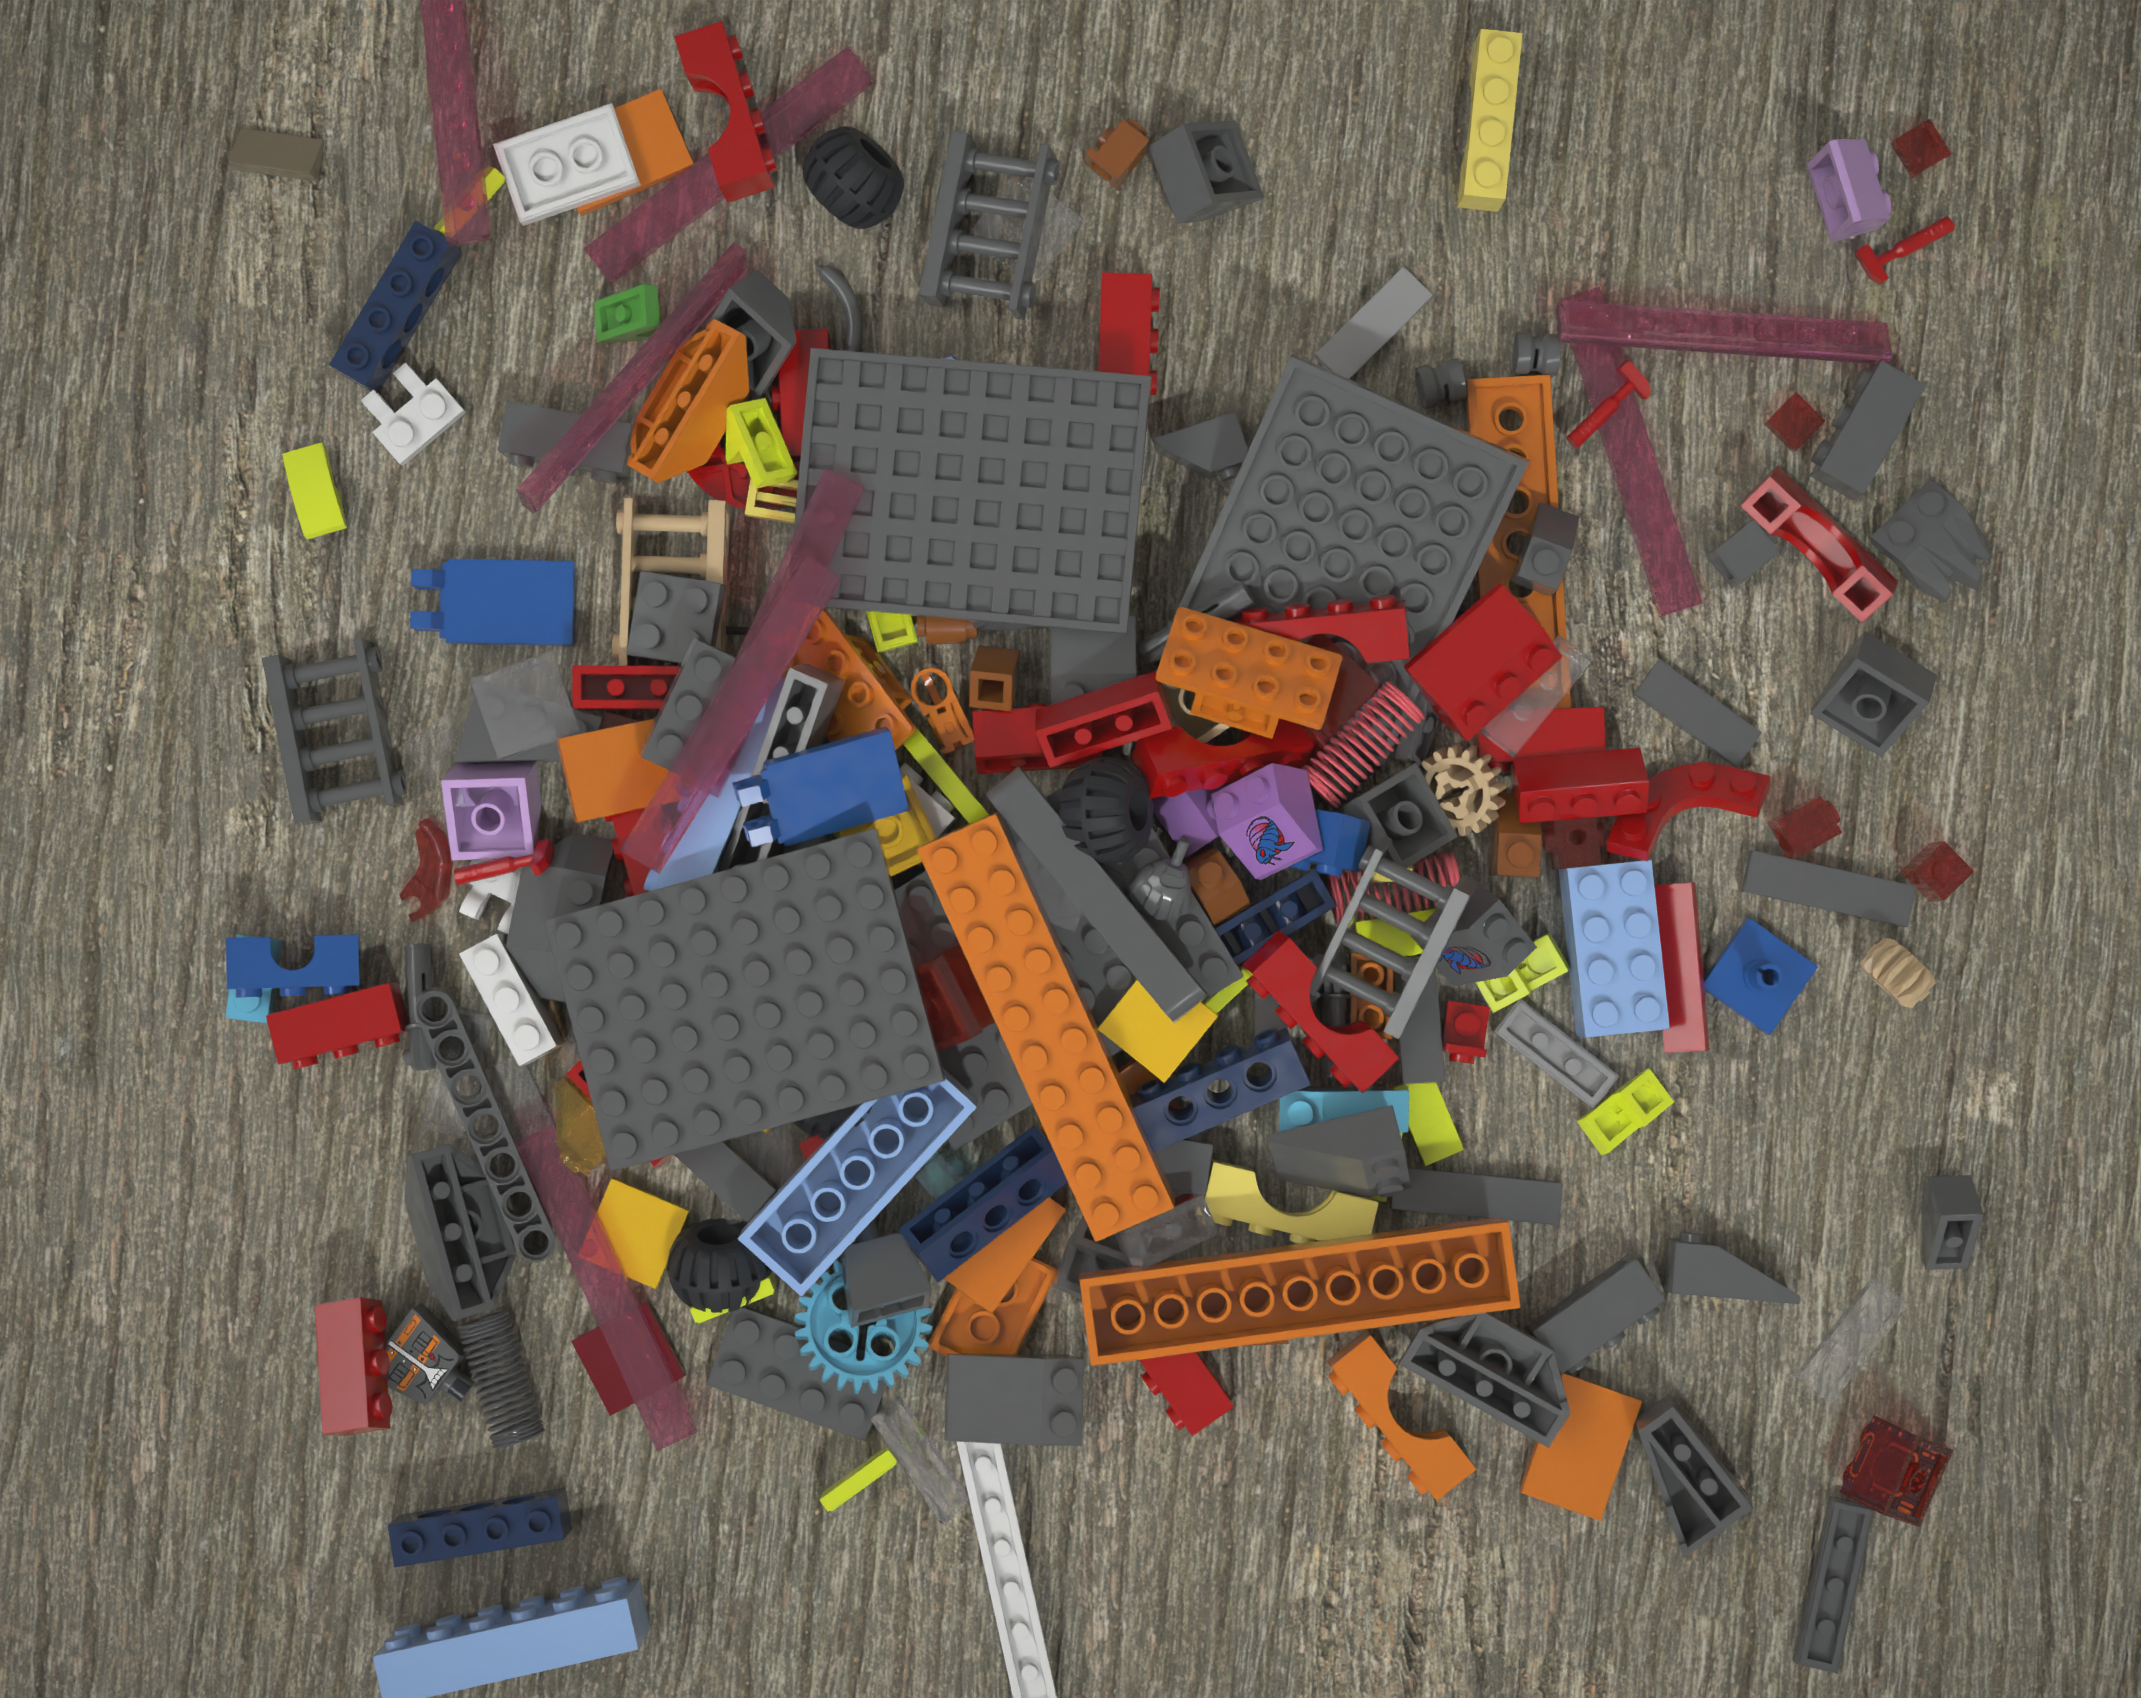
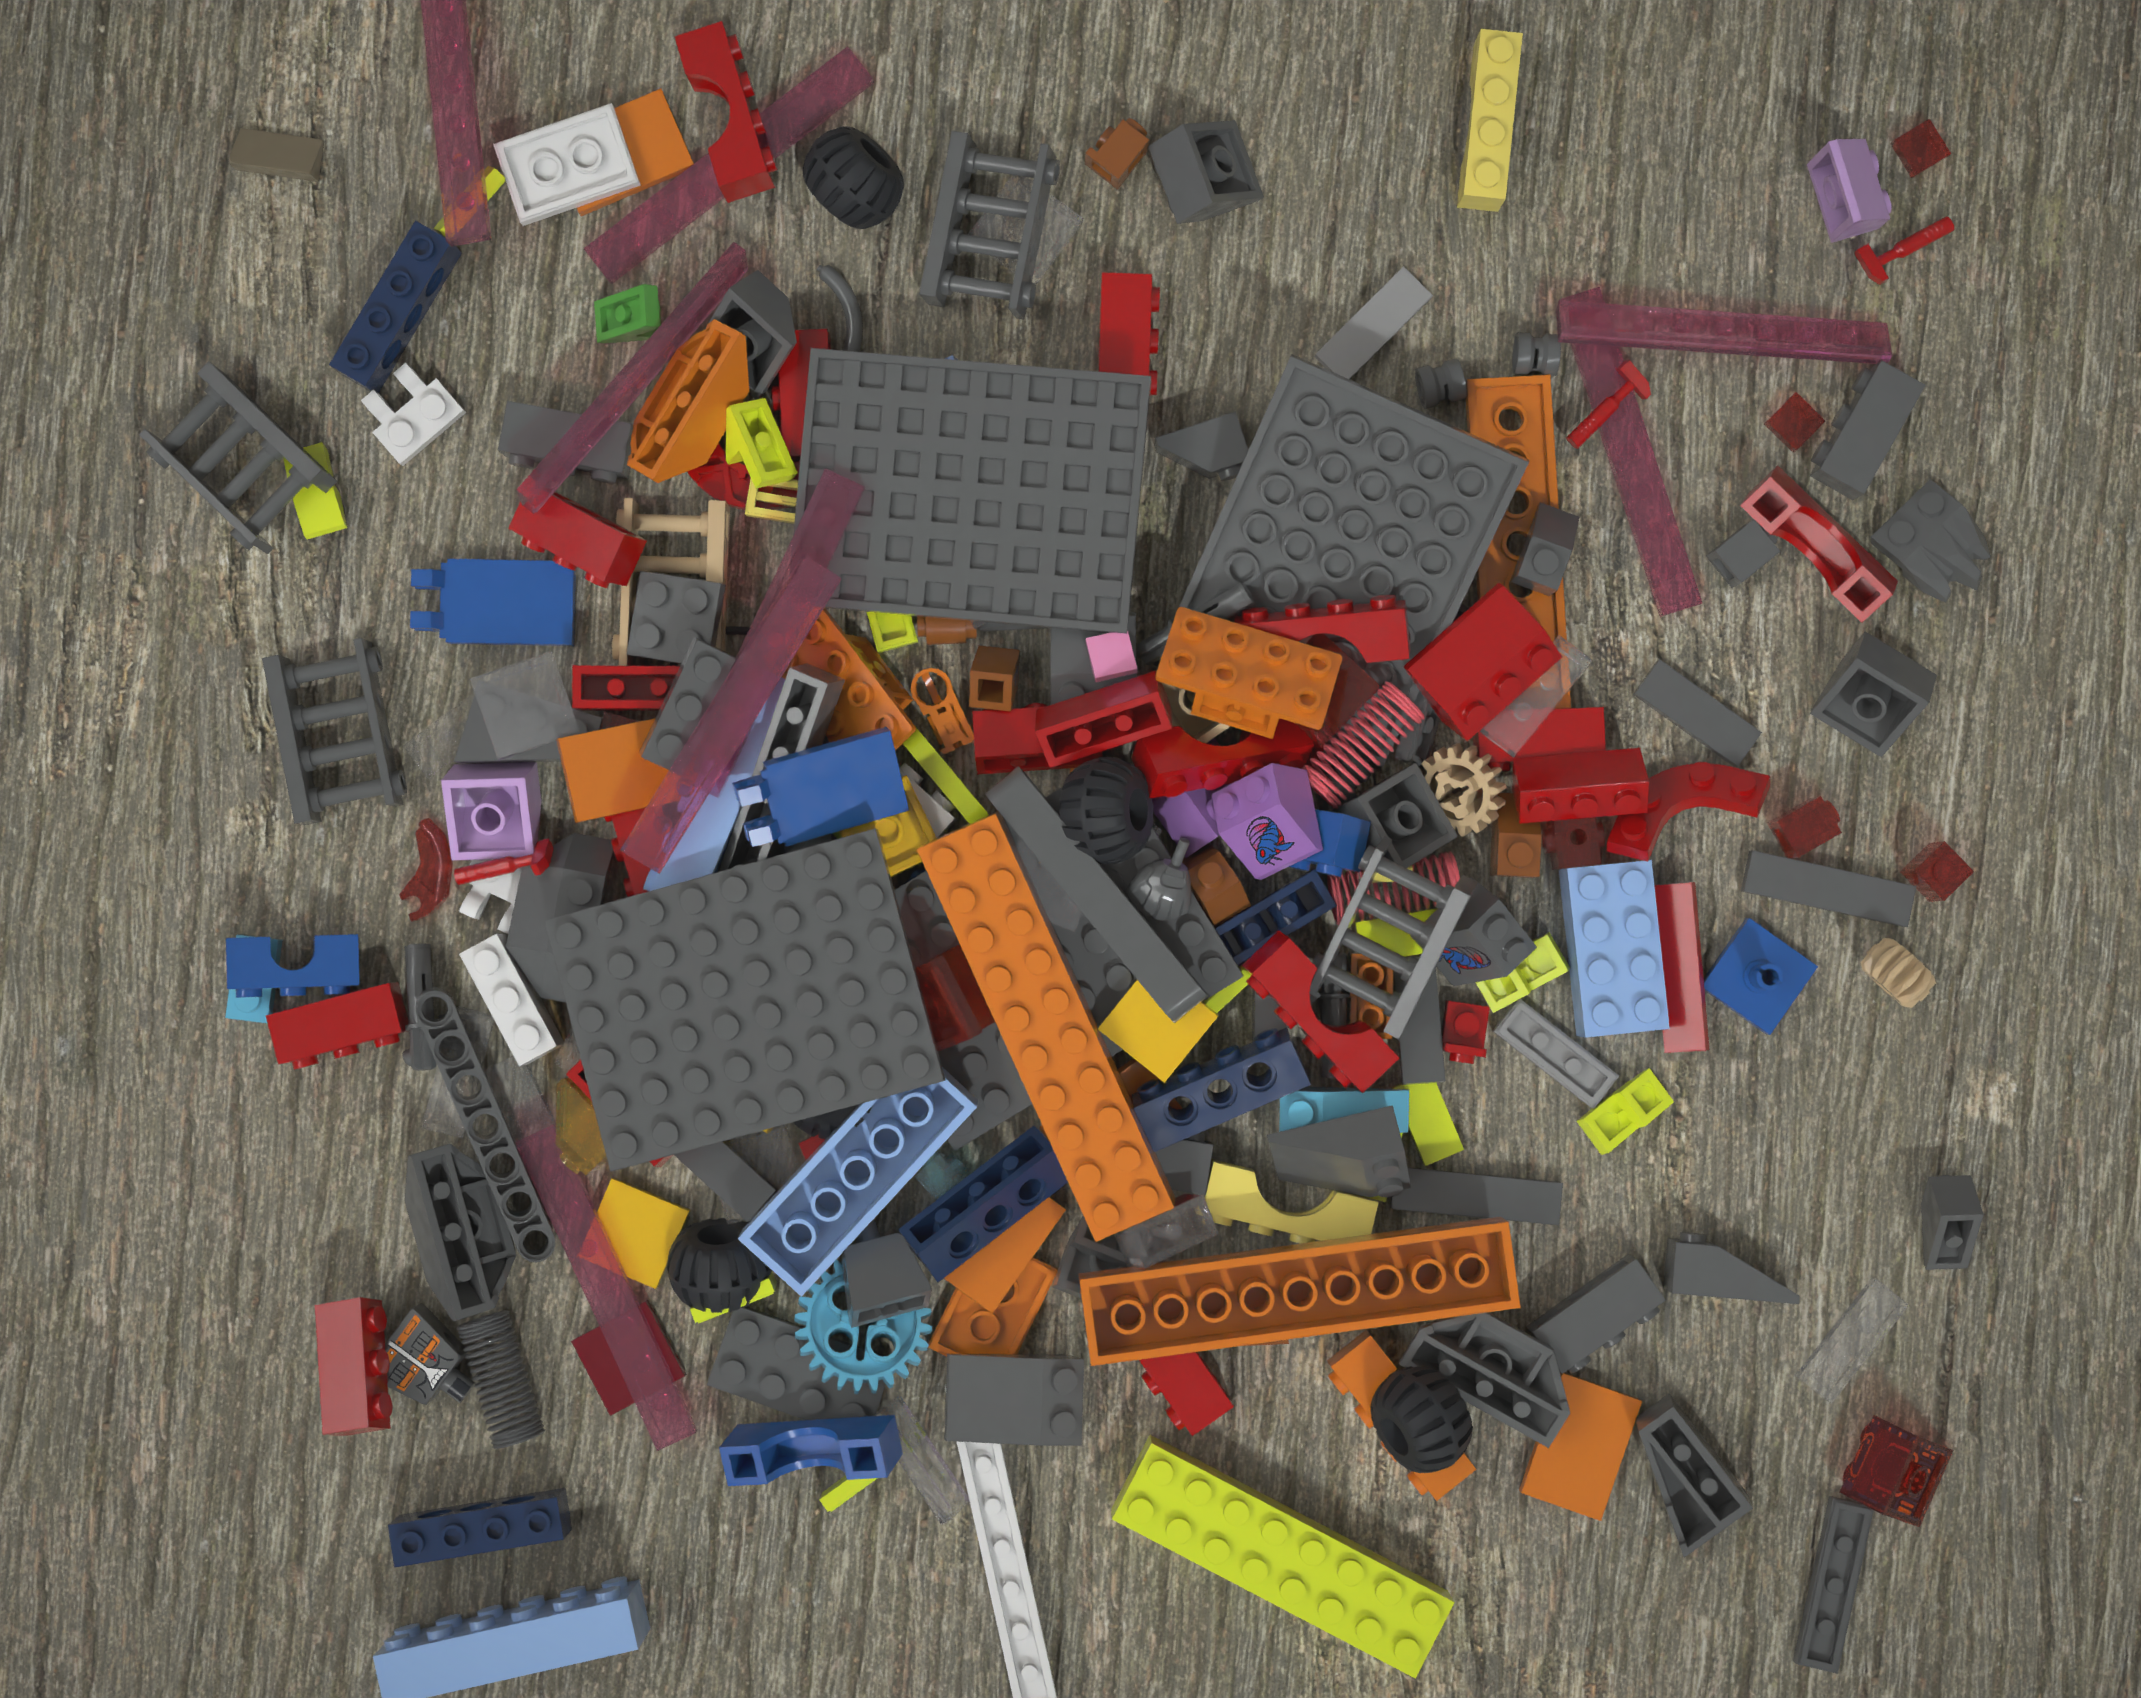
none -> dark grey fence [139,361,337,554]
none -> red brick [508,482,647,588]
none -> blue arch [719,1415,903,1486]
none -> bright pink tile [1086,631,1137,682]
none -> neon yellow brick [1111,1435,1455,1679]
none -> black wheel [1371,1366,1473,1473]

